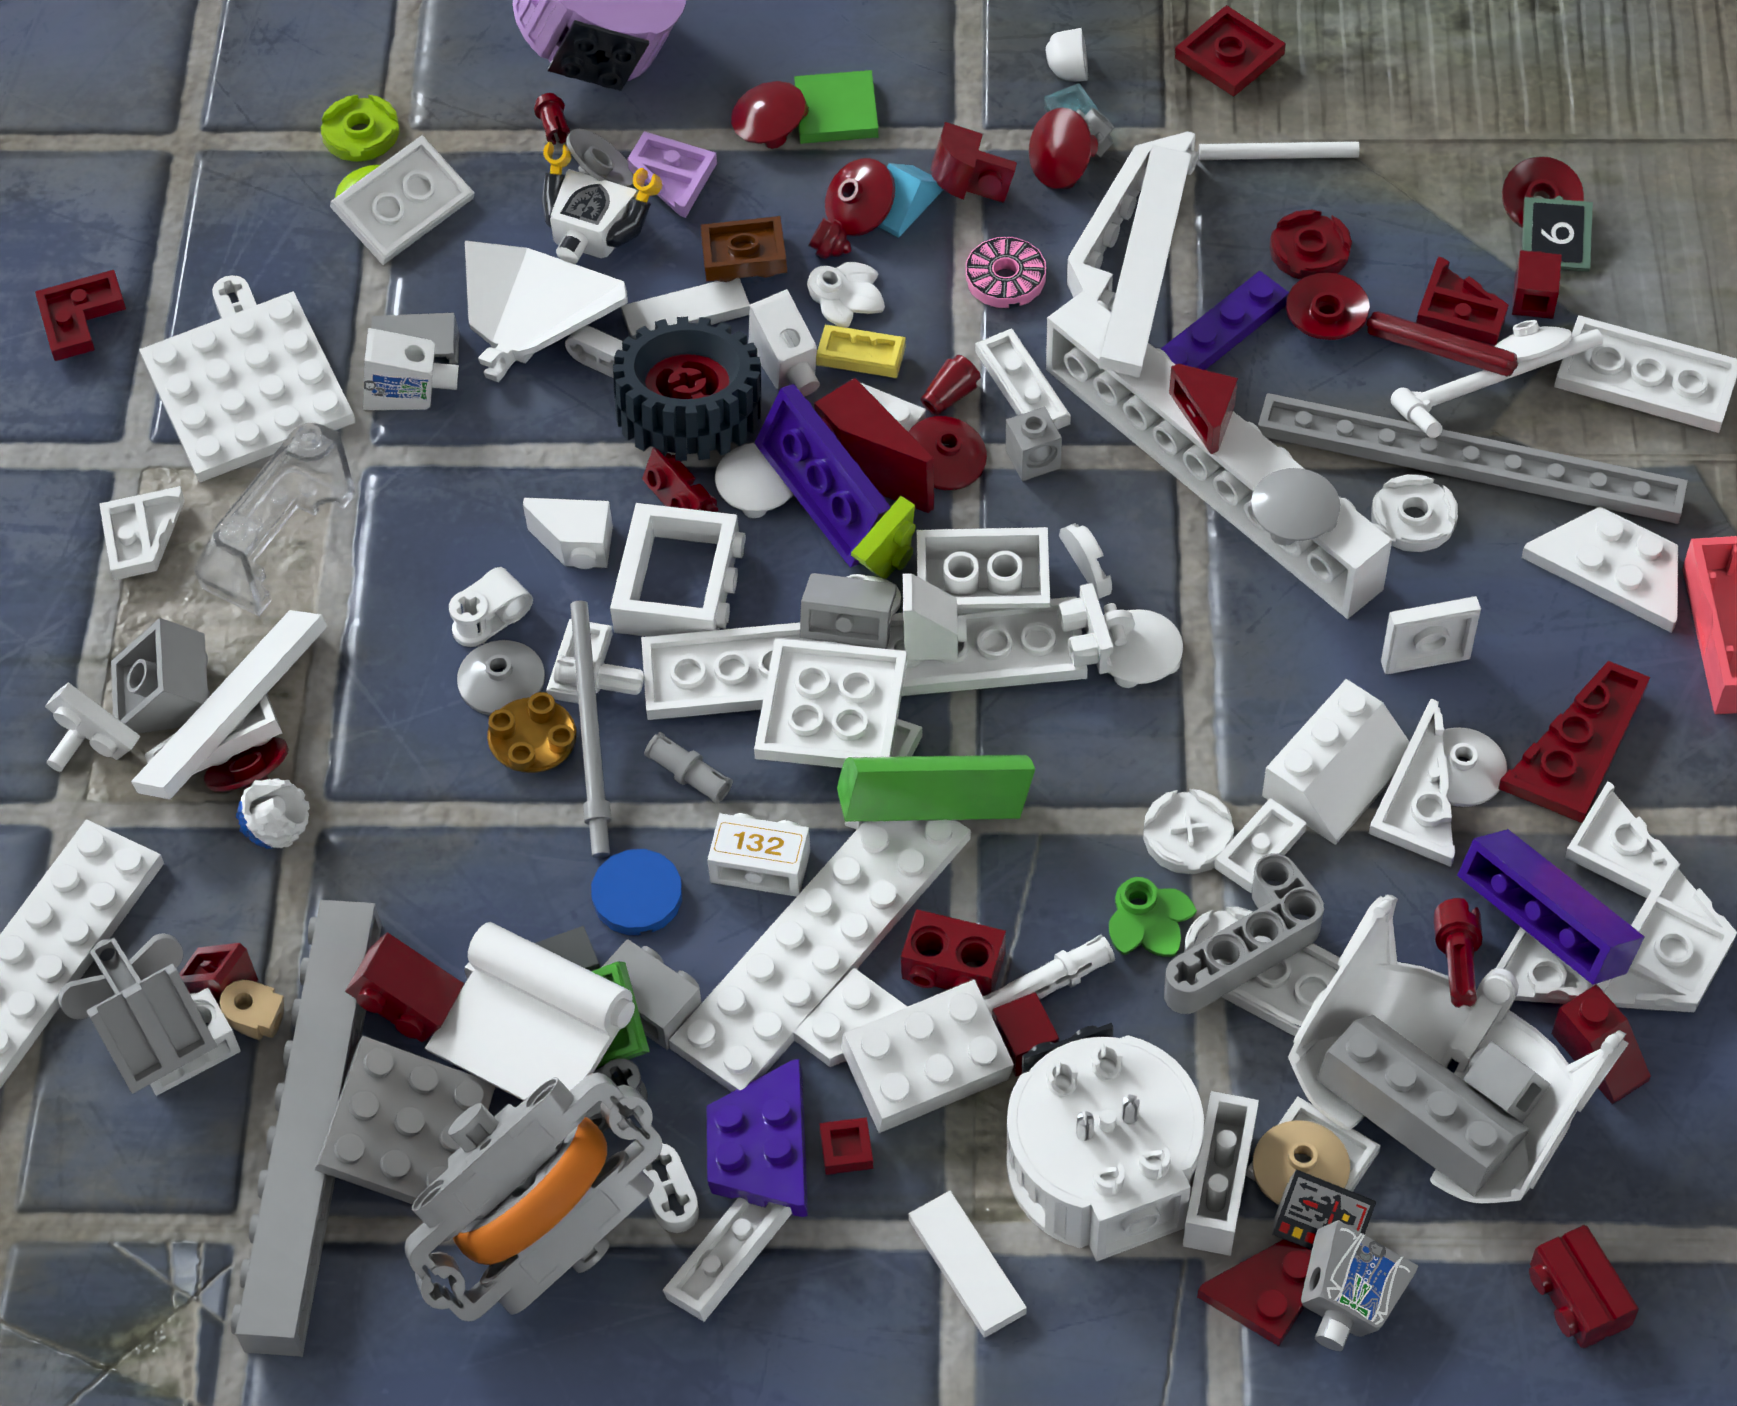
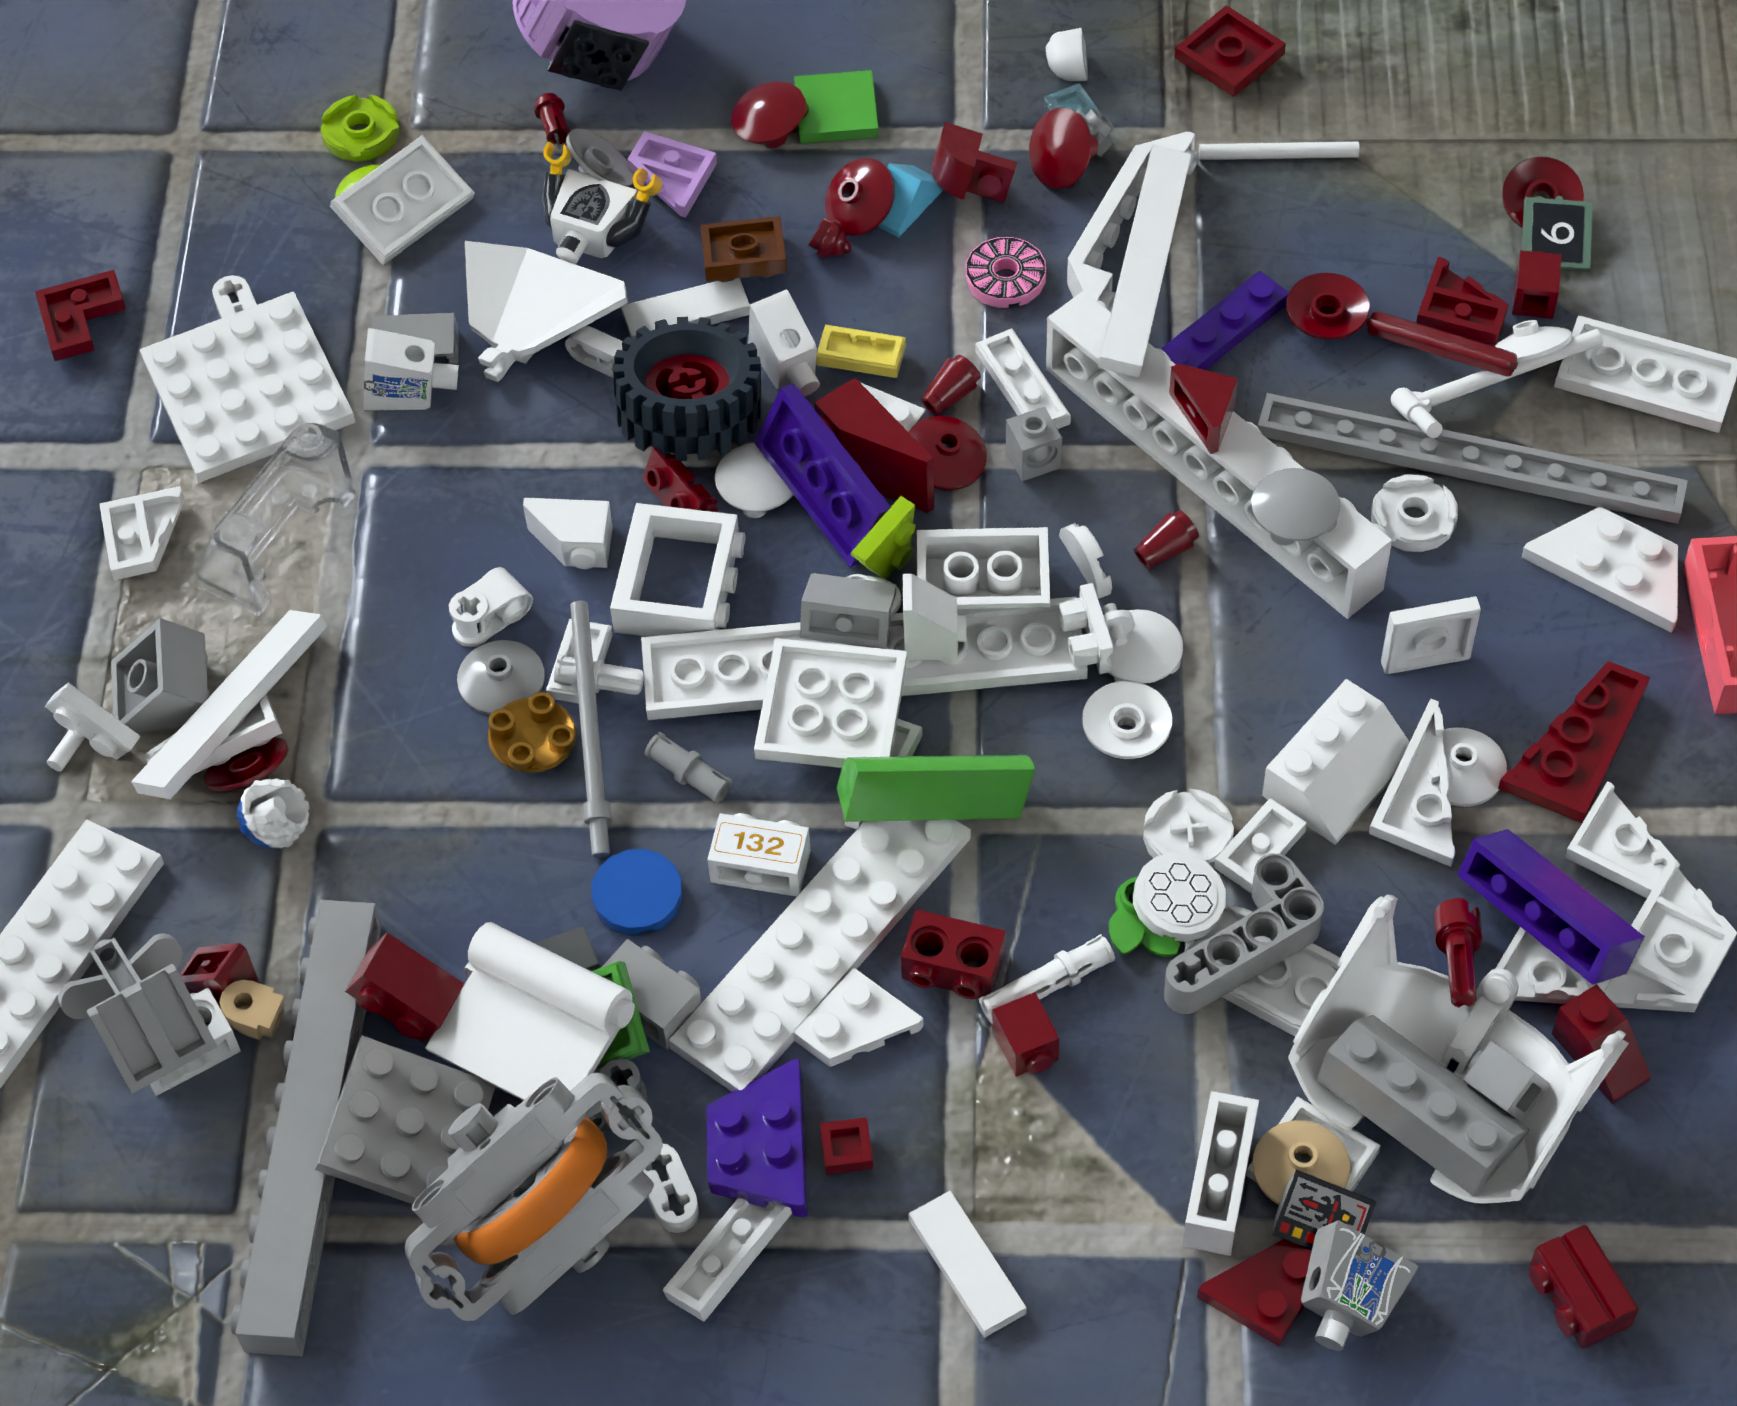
white plate [807,262,885,328] -> none
white brick [841,979,1014,1133] -> none
white piece [1007,1023,1204,1262] -> none
dark red tile [1269,209,1352,279] -> none
none -> white dish [1082,681,1172,759]
none -> dark red cone [1133,510,1199,569]
none -> white tile [1133,852,1226,942]

